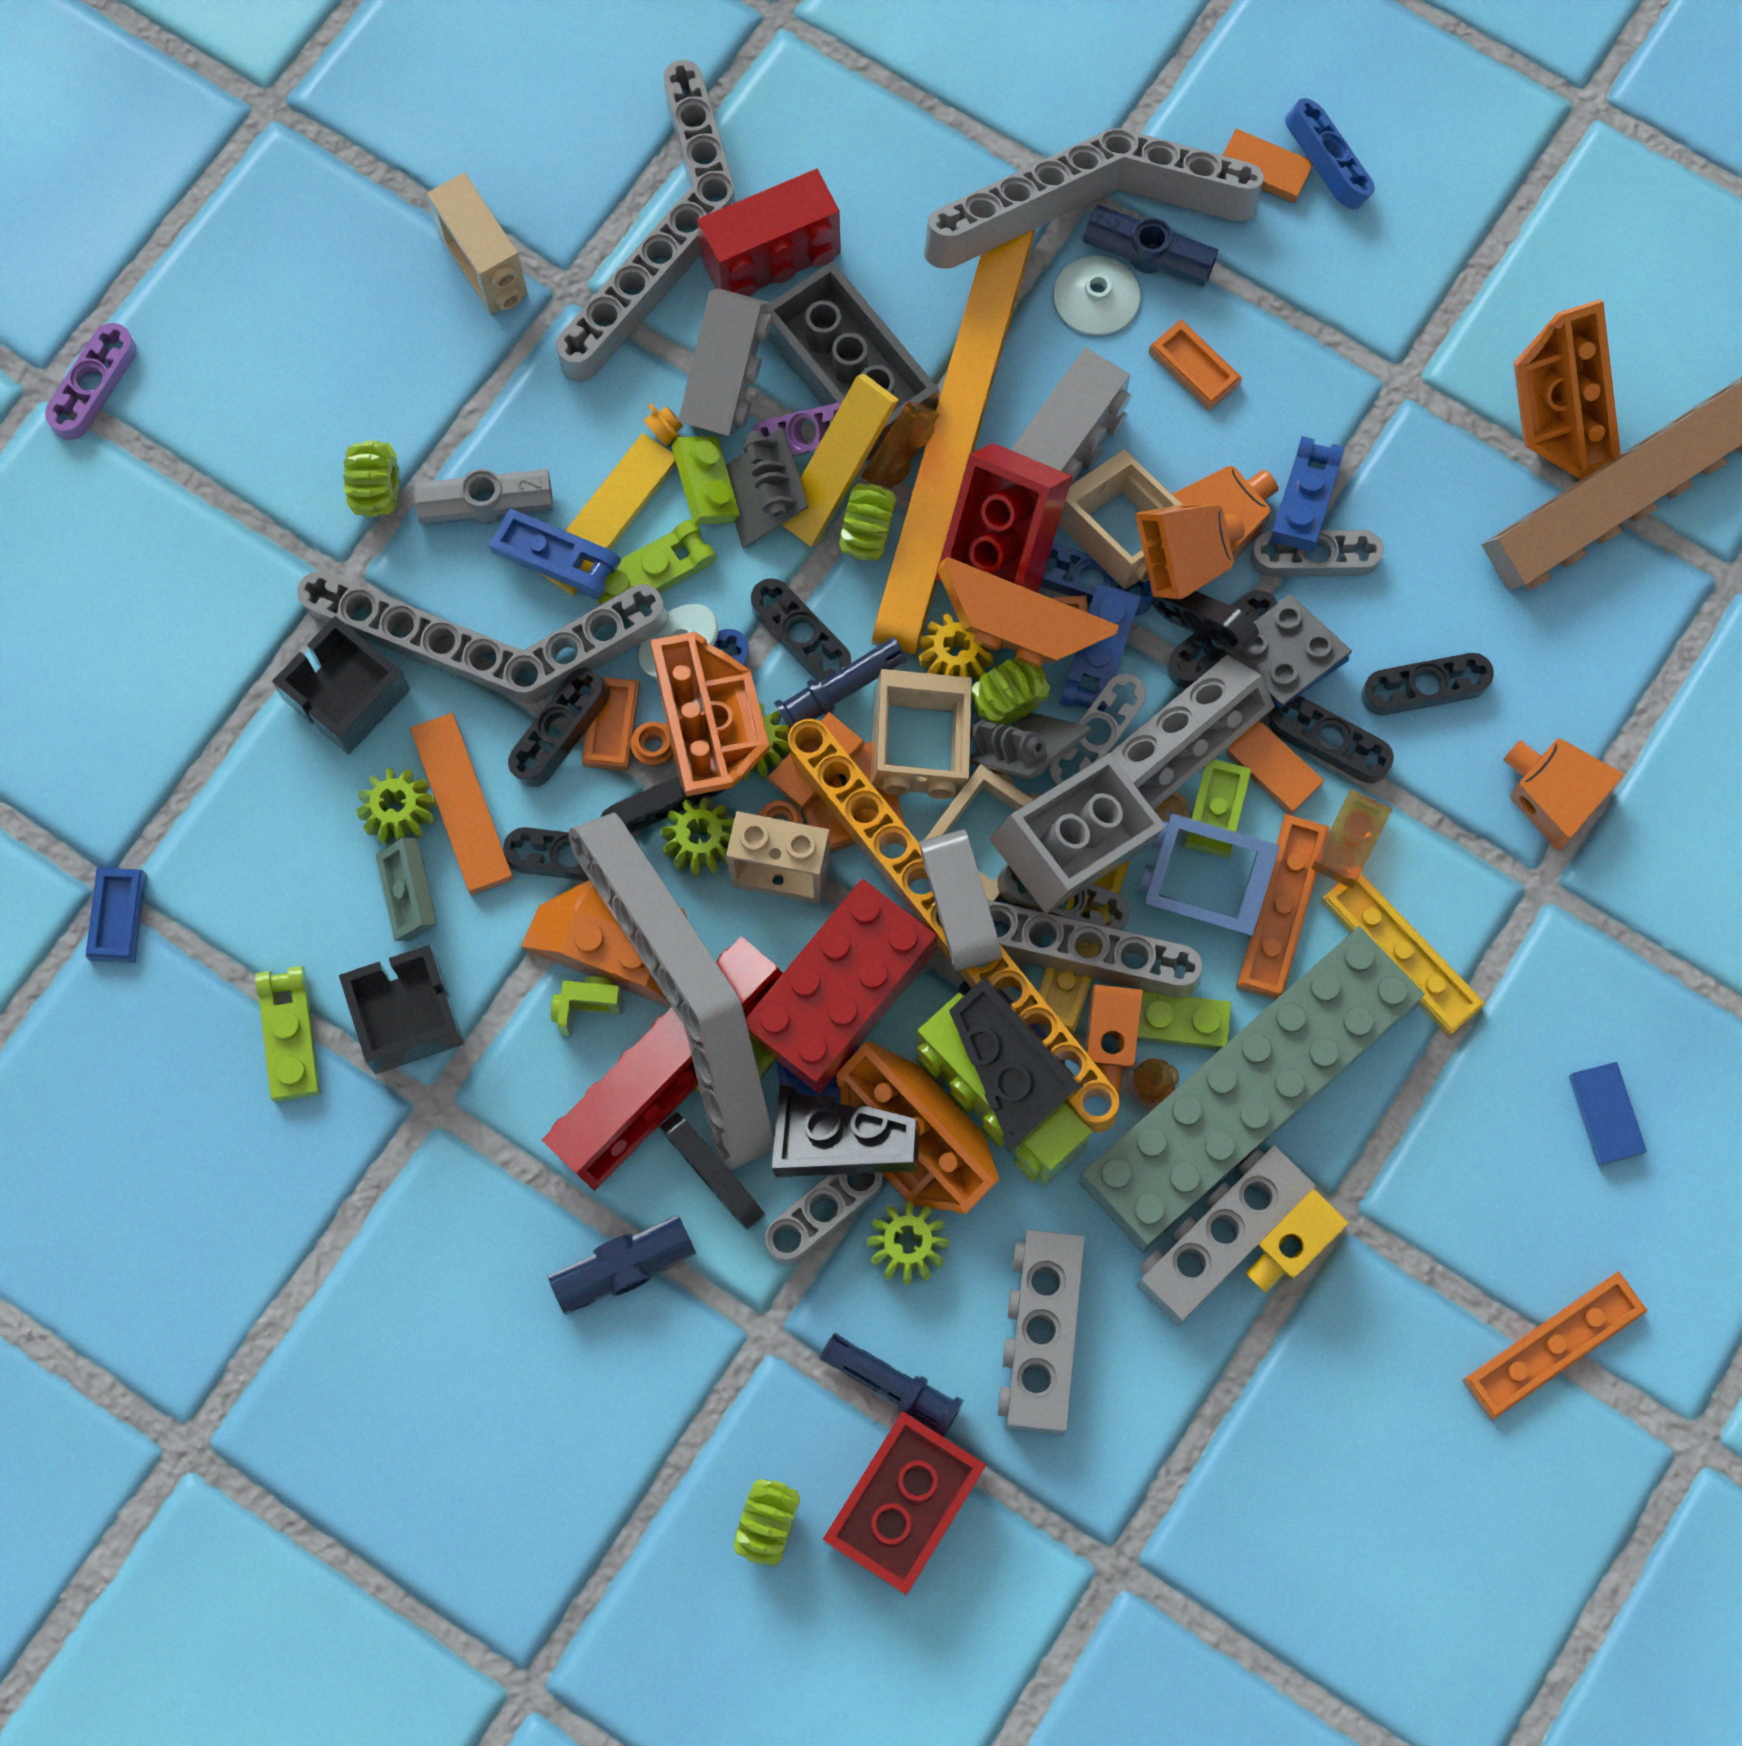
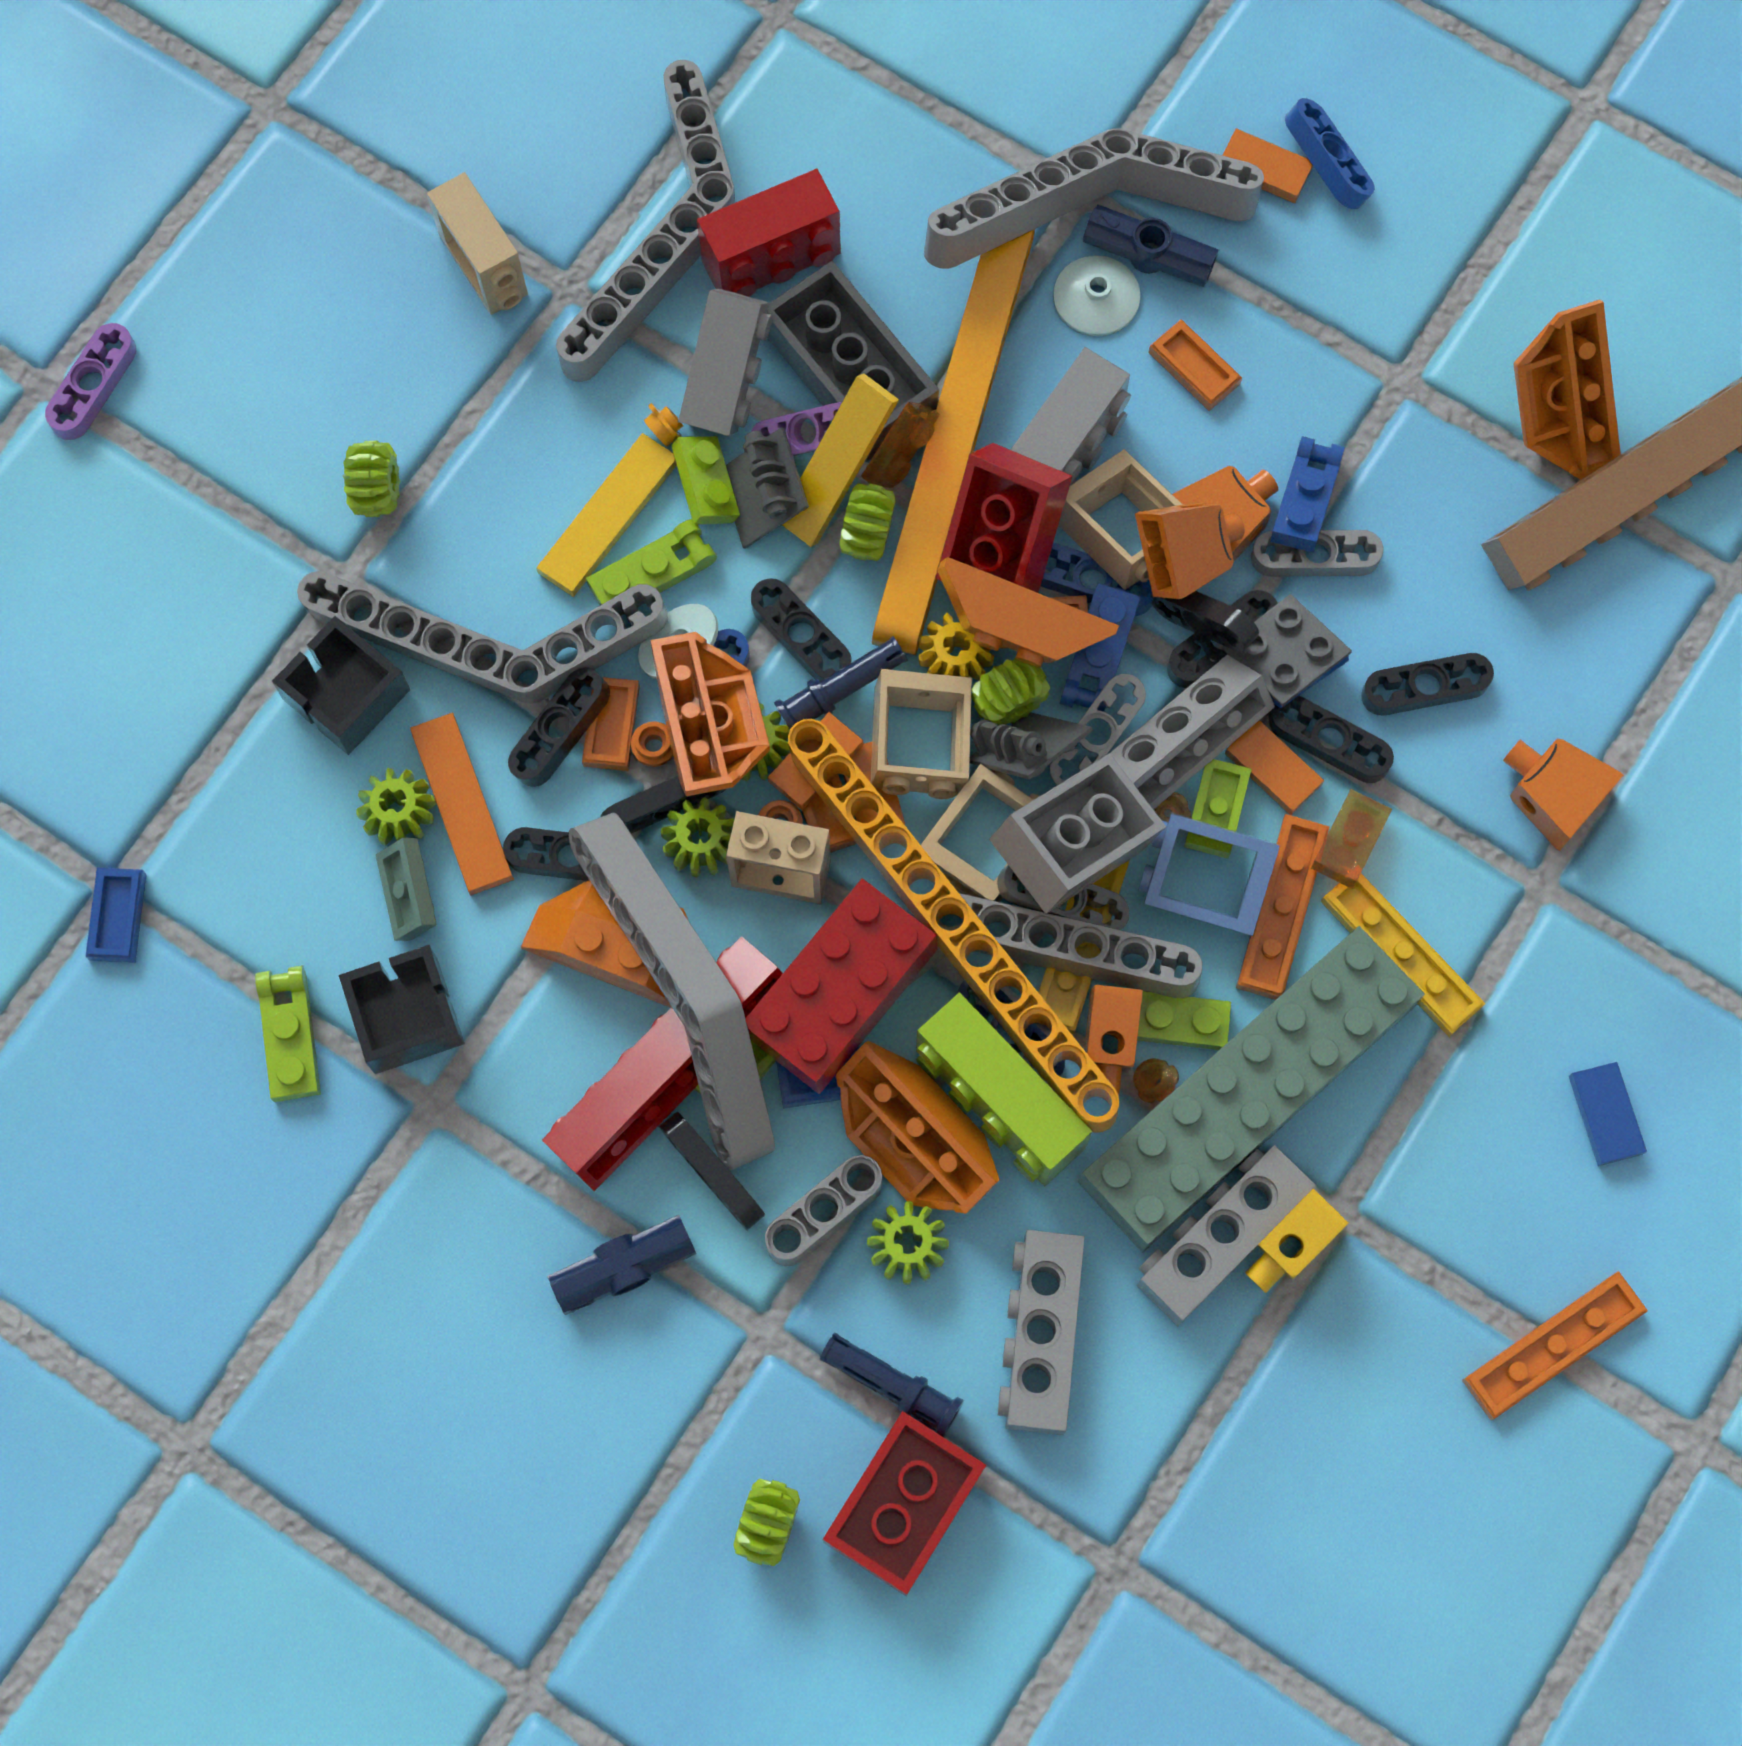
light grey piece [414,469,553,524] -> none
blue plate [489,508,621,599] -> none
lime bracket [551,976,623,1037] -> none
wing [772,1084,920,1177] -> none
light grey beam [919,829,1002,972] -> none
black wing [949,978,1084,1152] -> none

